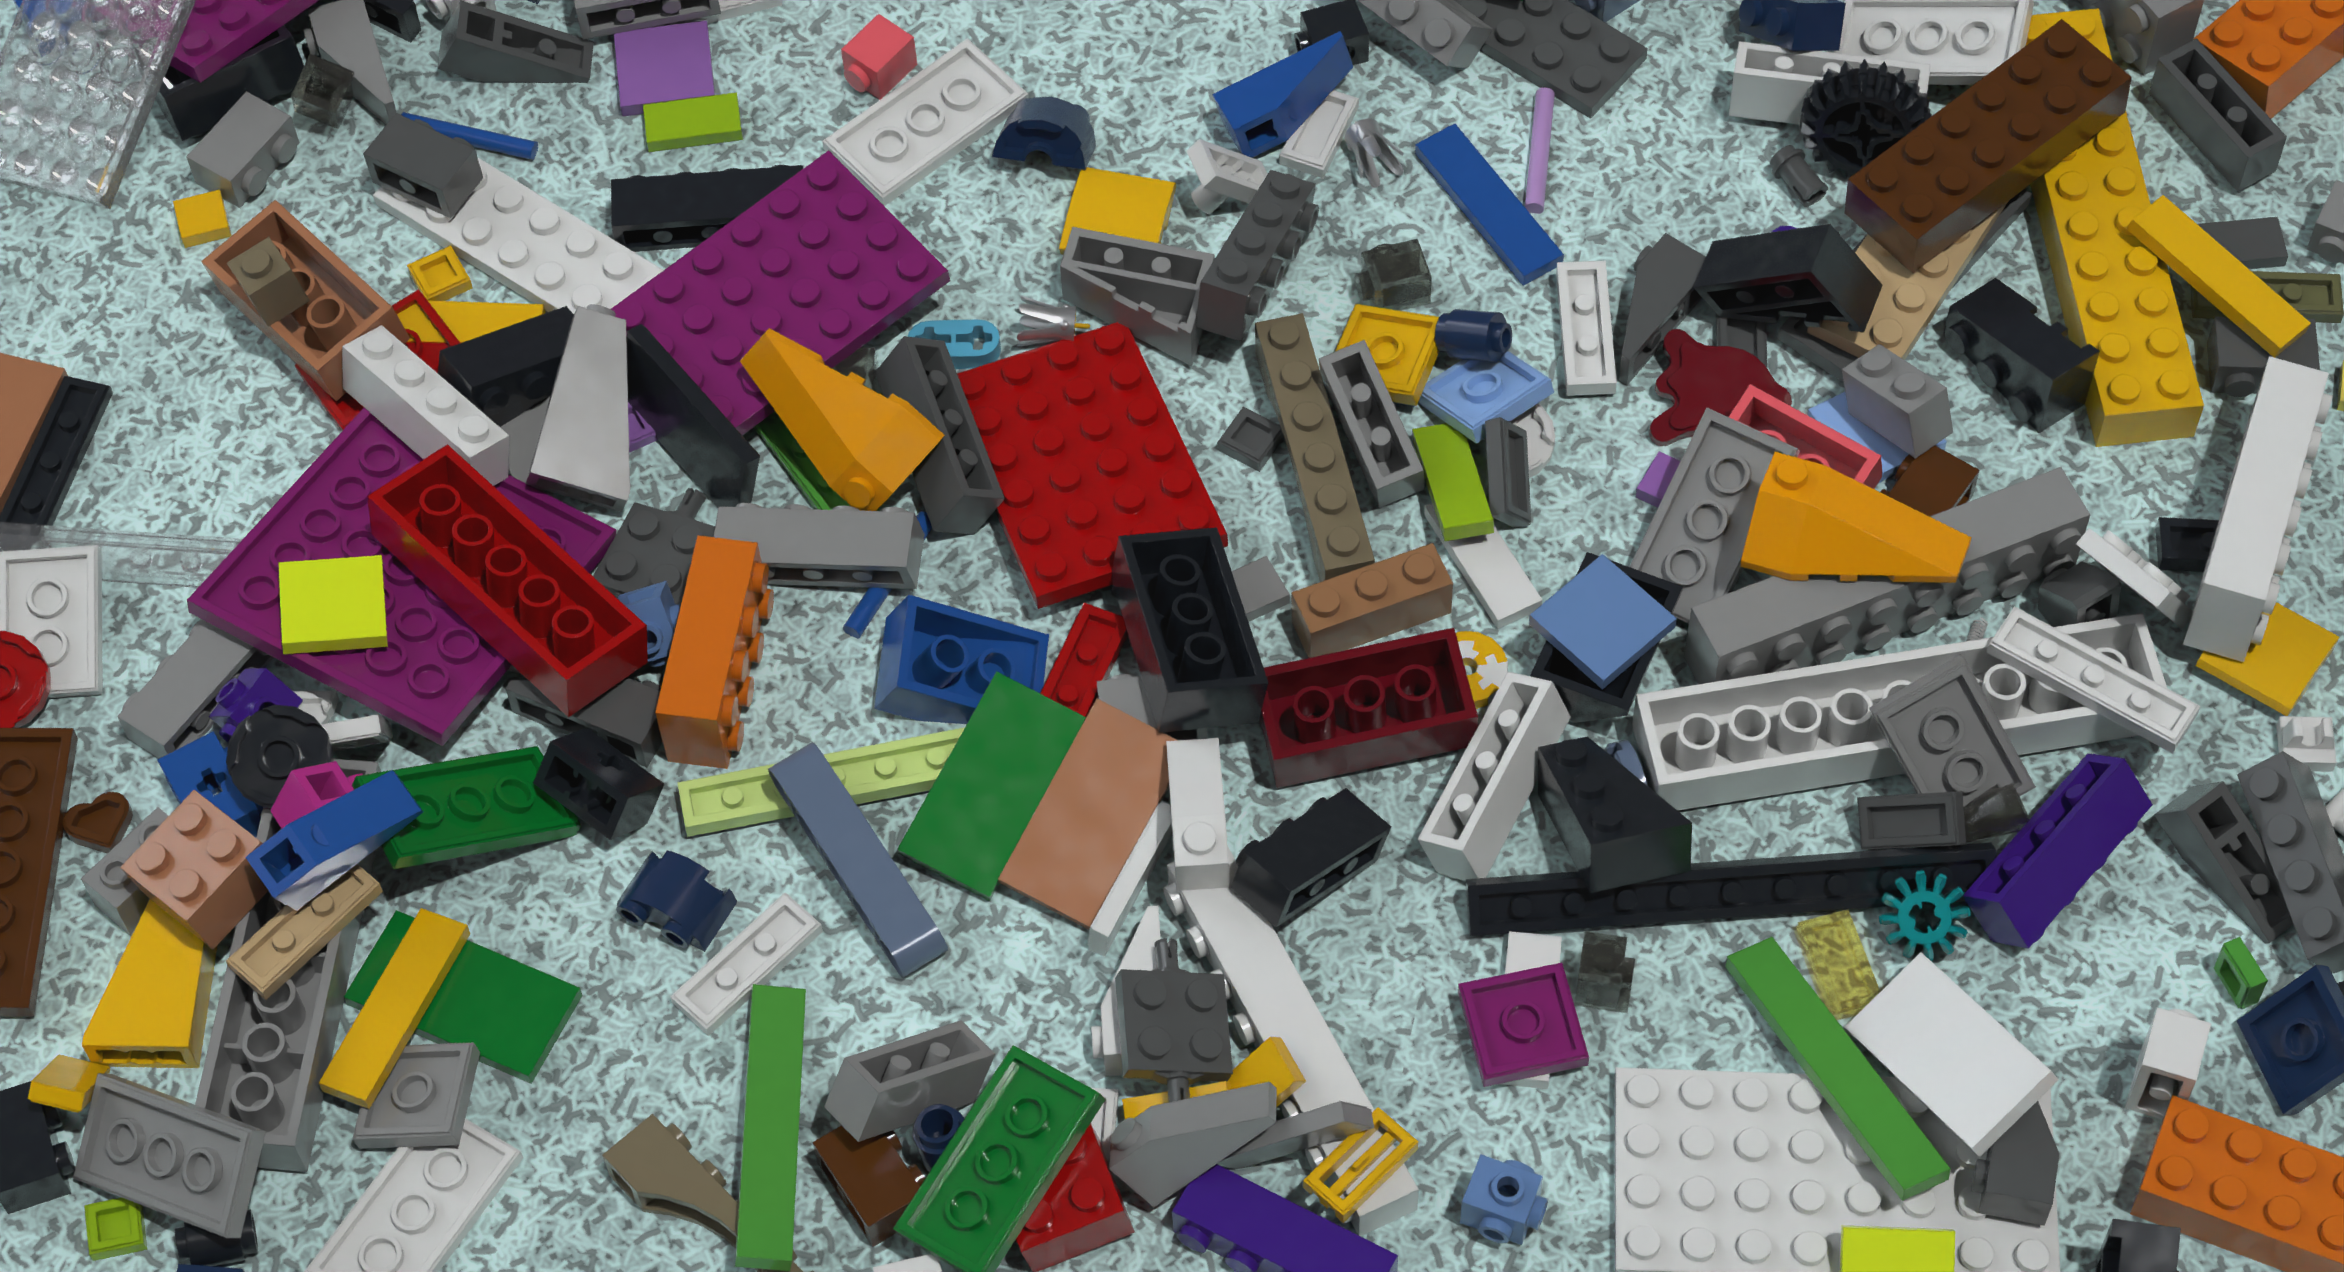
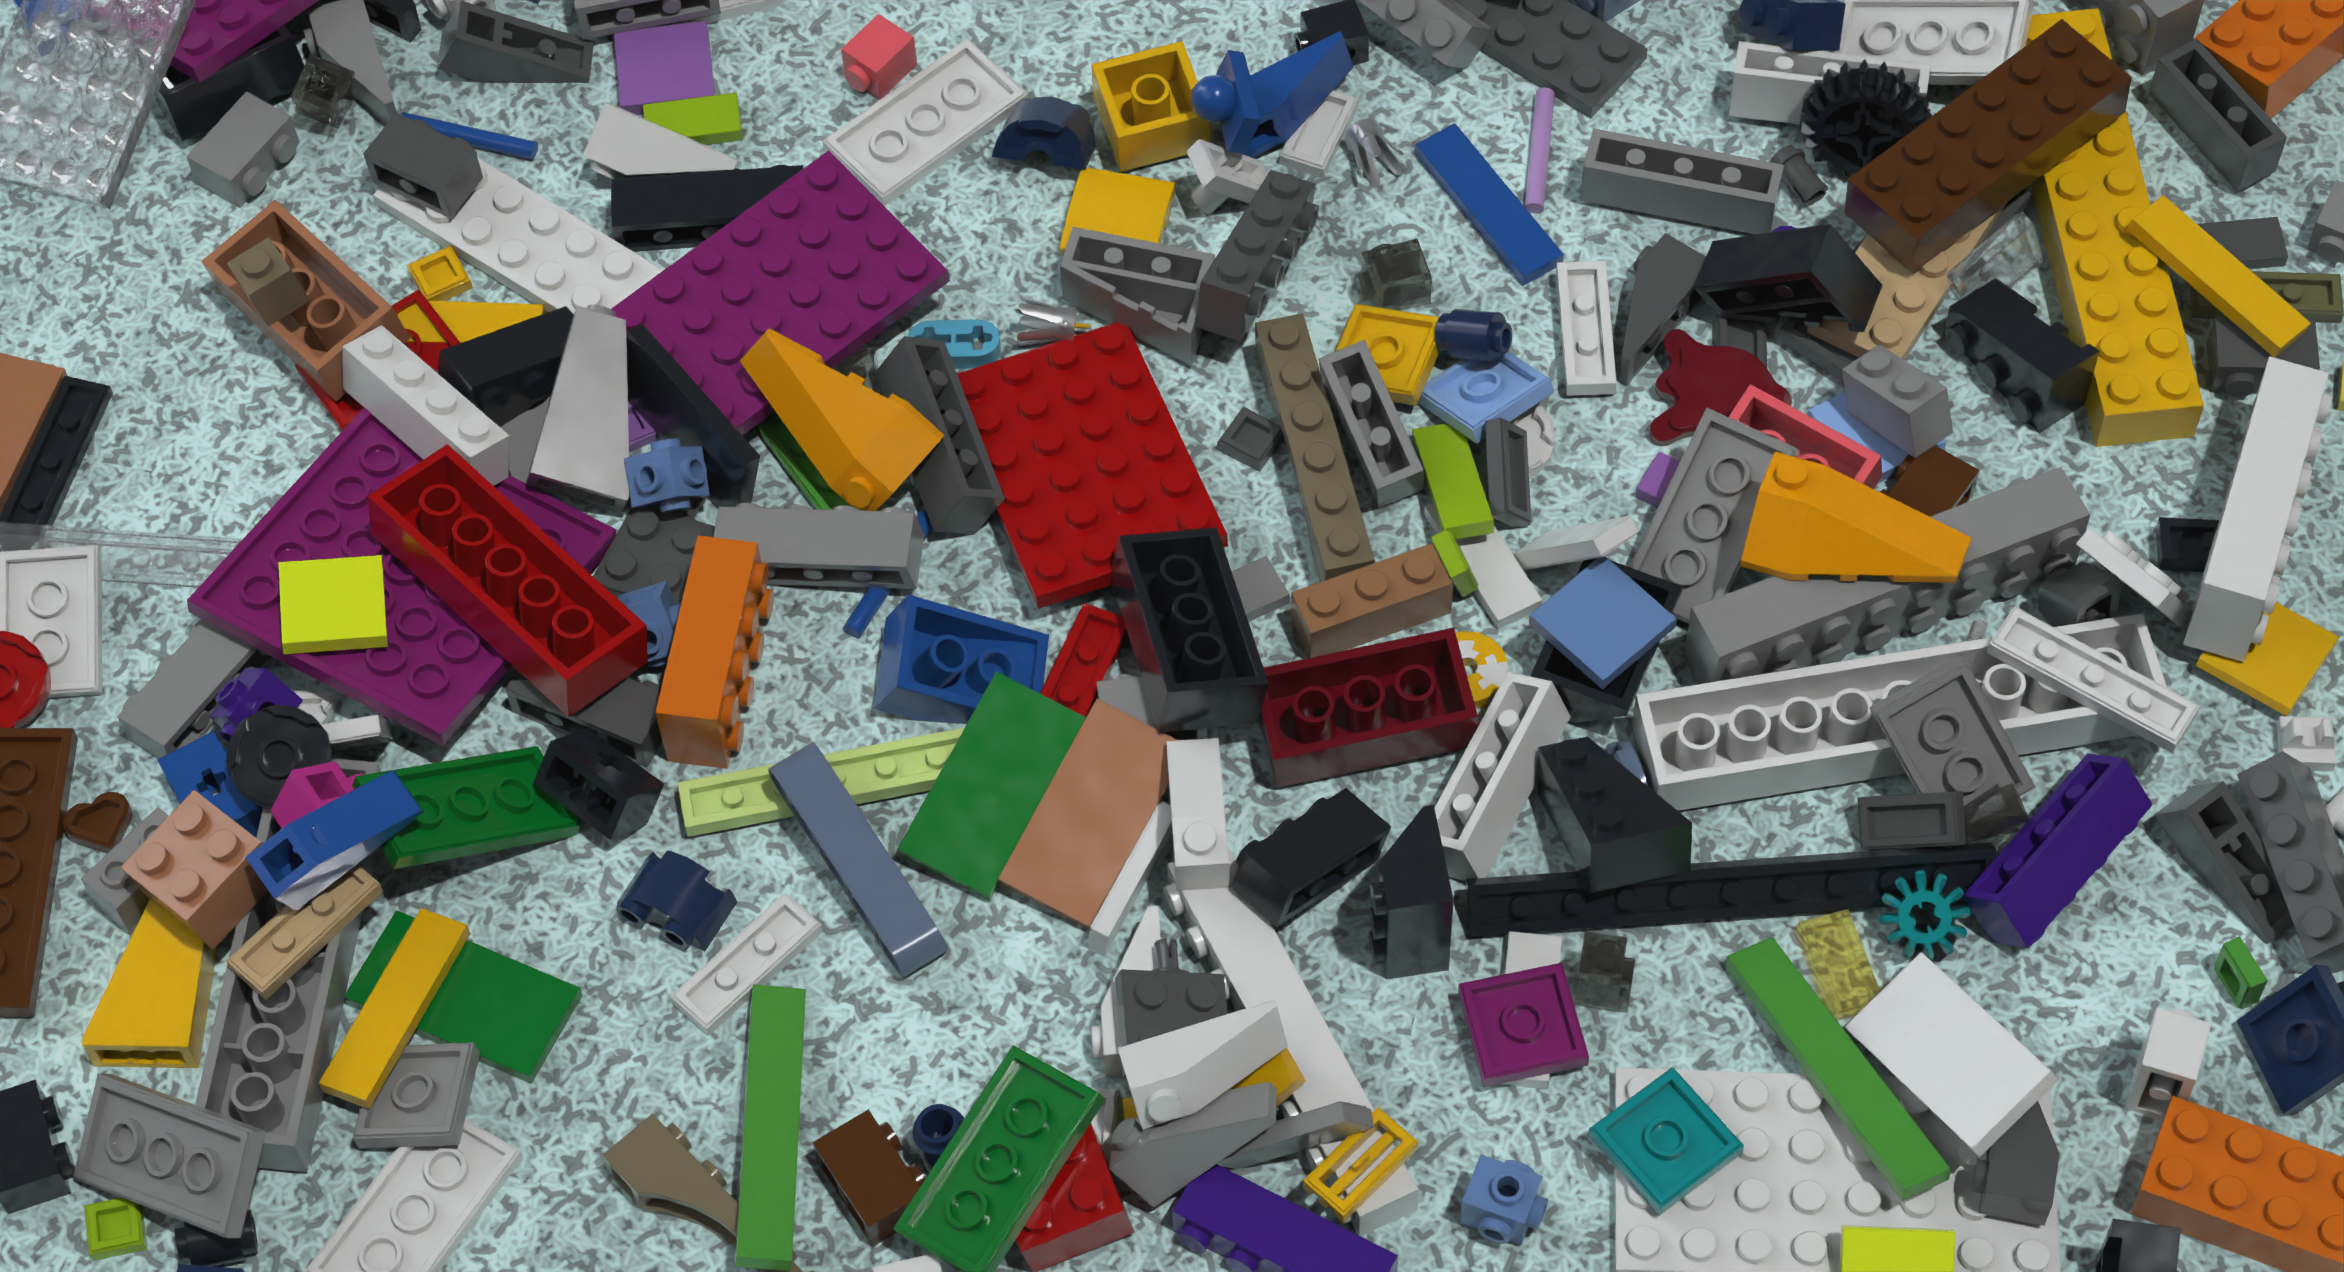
yellow tile [28,1054,110,1113] -> none
yellow tile [173,189,232,248] -> none
light grey brick [824,1020,995,1142] -> none
none -> white slope [583,103,742,179]
none -> medium blue brick [624,438,710,513]
none -> yellow brick [1091,41,1211,172]
none -> white slope [1118,1000,1288,1130]
none -> blue tile [1191,50,1261,154]
none -> black slope [1369,805,1454,980]
none -> lime tile [1431,529,1479,597]
none -> white tile [1513,516,1639,570]
none -> light grey brick [1580,128,1784,235]
none -> teal tile [1588,1067,1744,1216]
none -> clear tile [1946,212,2044,301]

